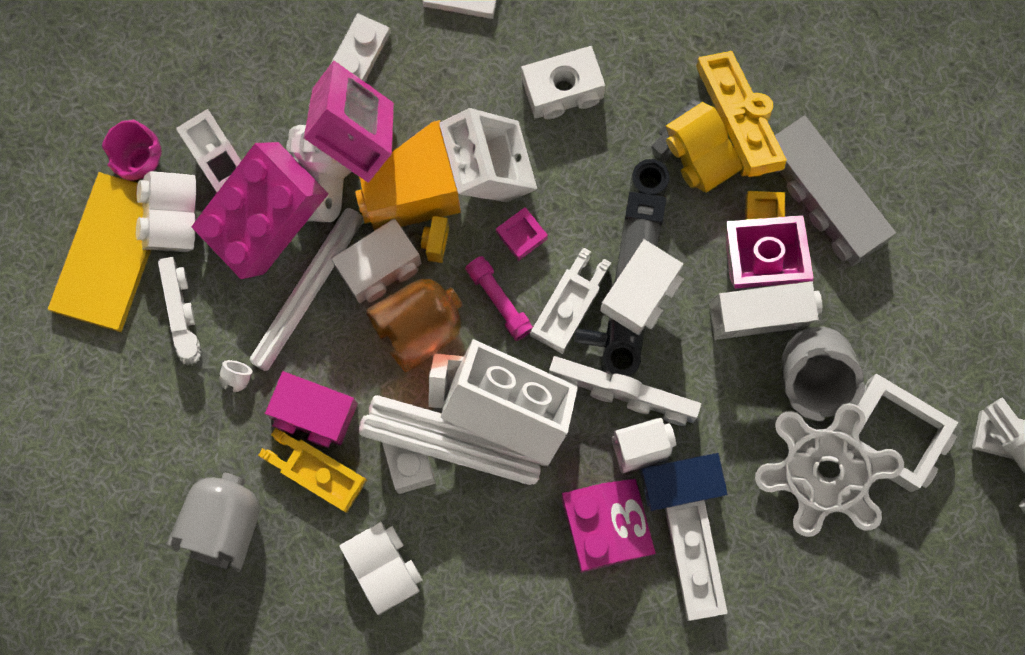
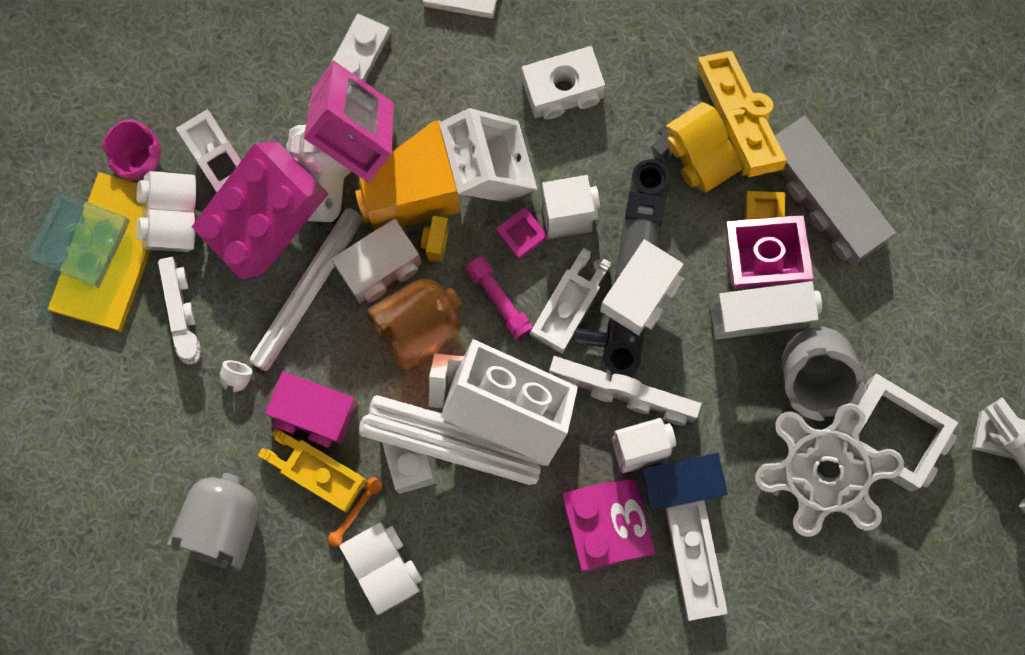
none -> clear light blue plate [26,191,130,288]
none -> orange hinge [328,477,383,547]
none -> white brick [542,175,600,240]

